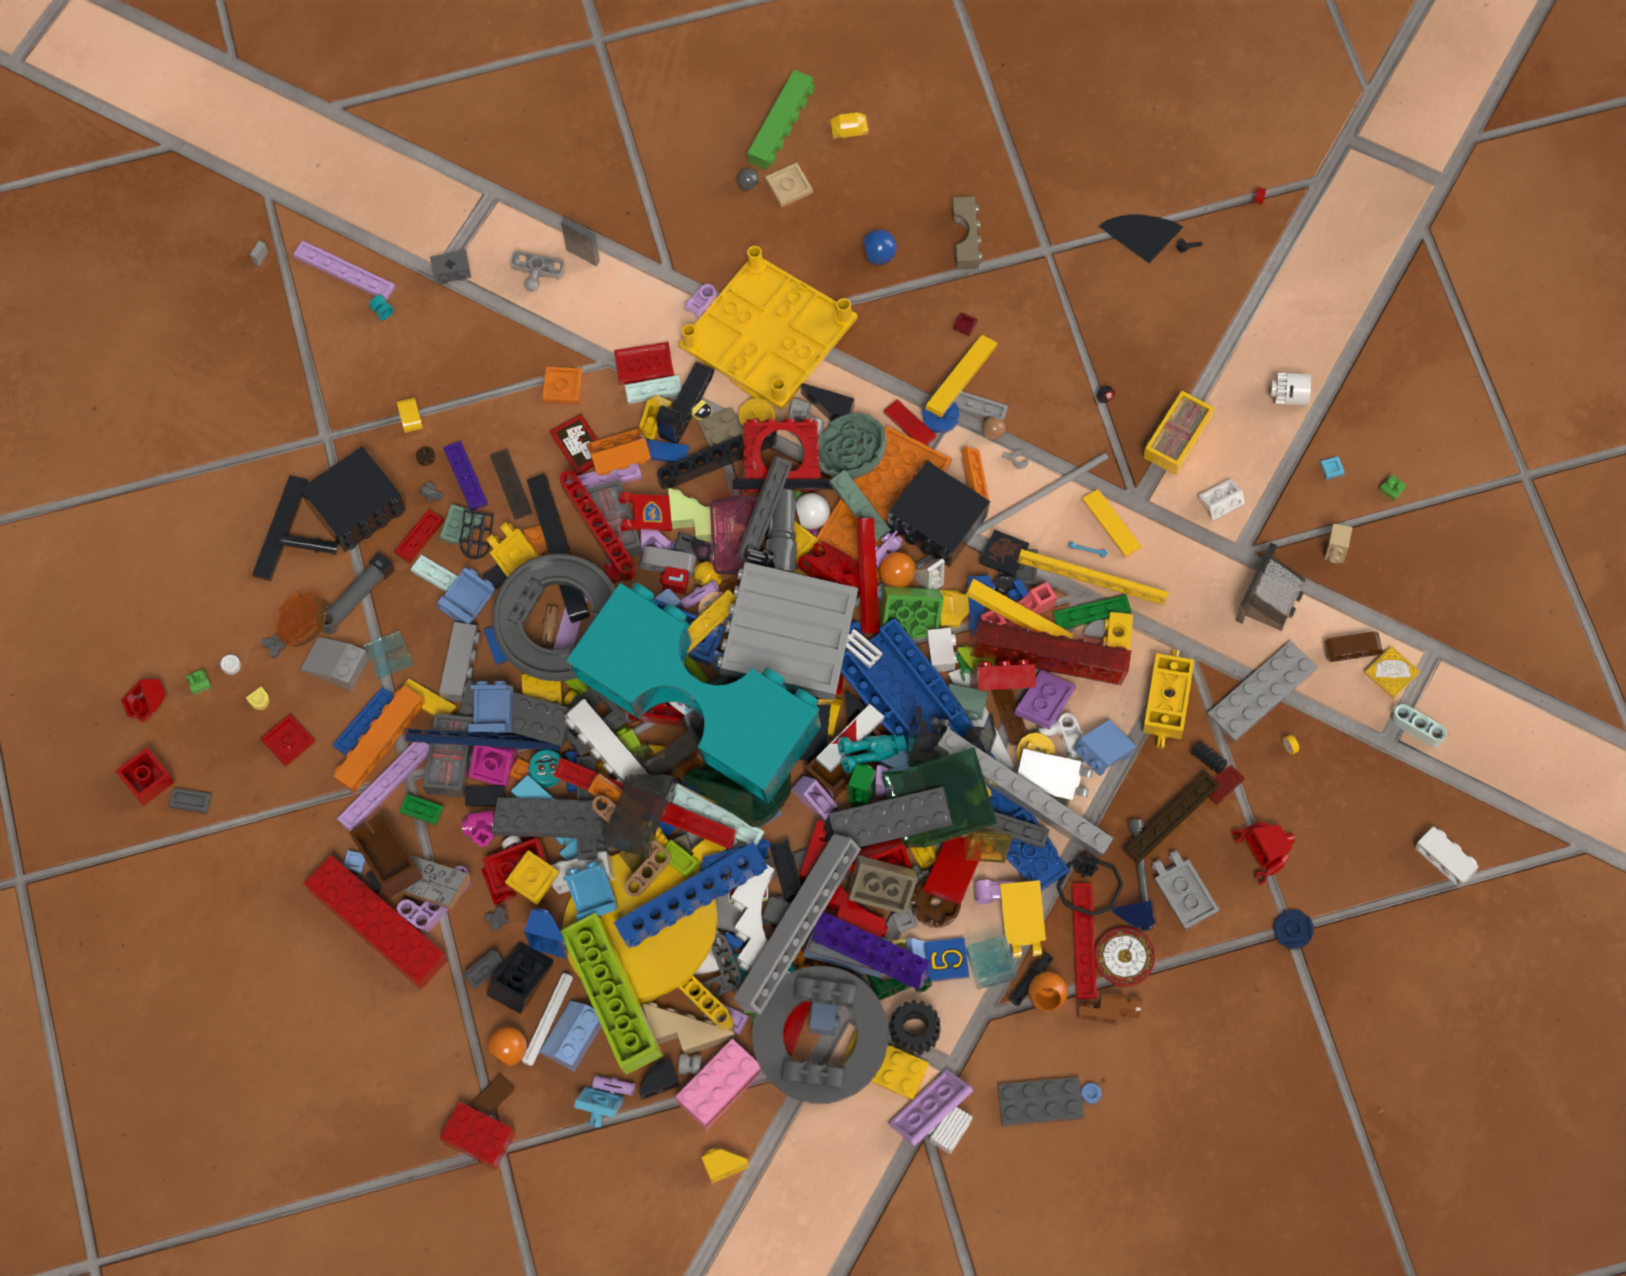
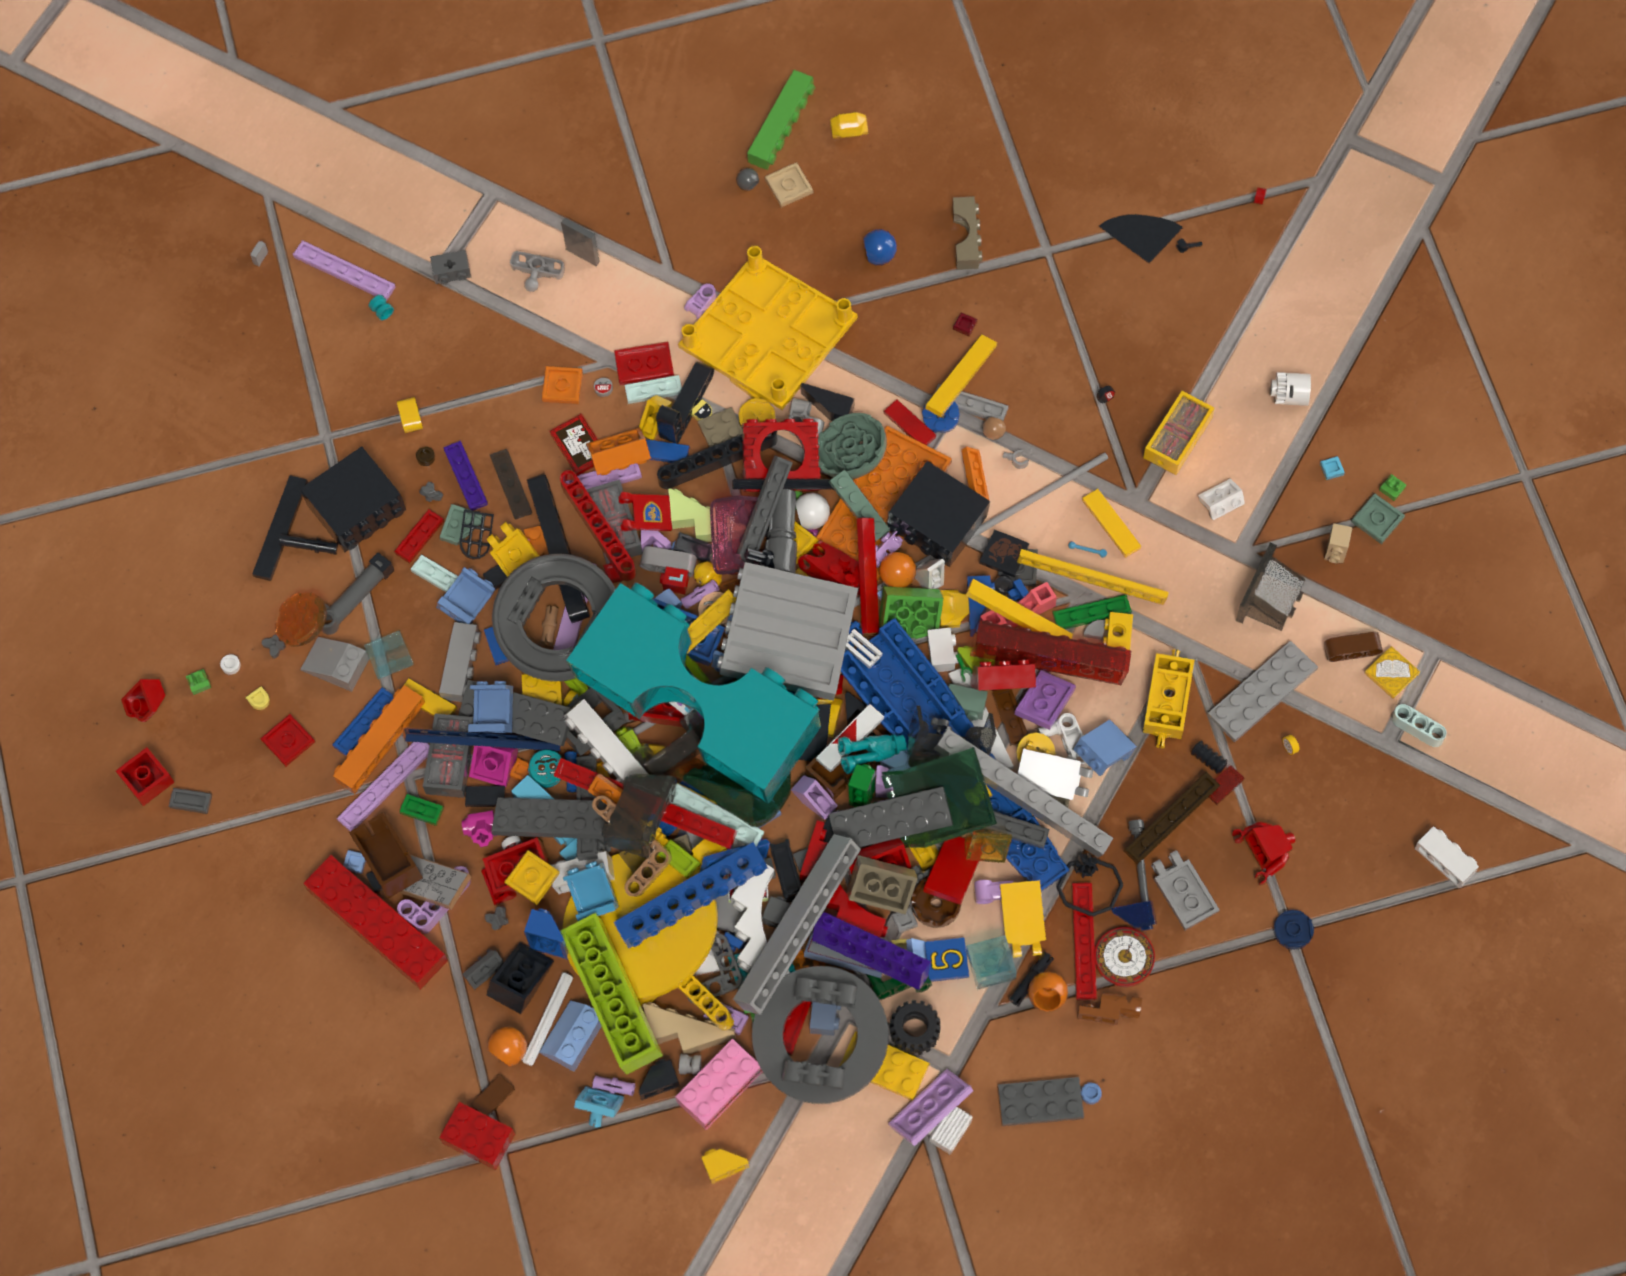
none -> tile [594,378,613,397]
none -> sand green tile [1351,494,1405,544]

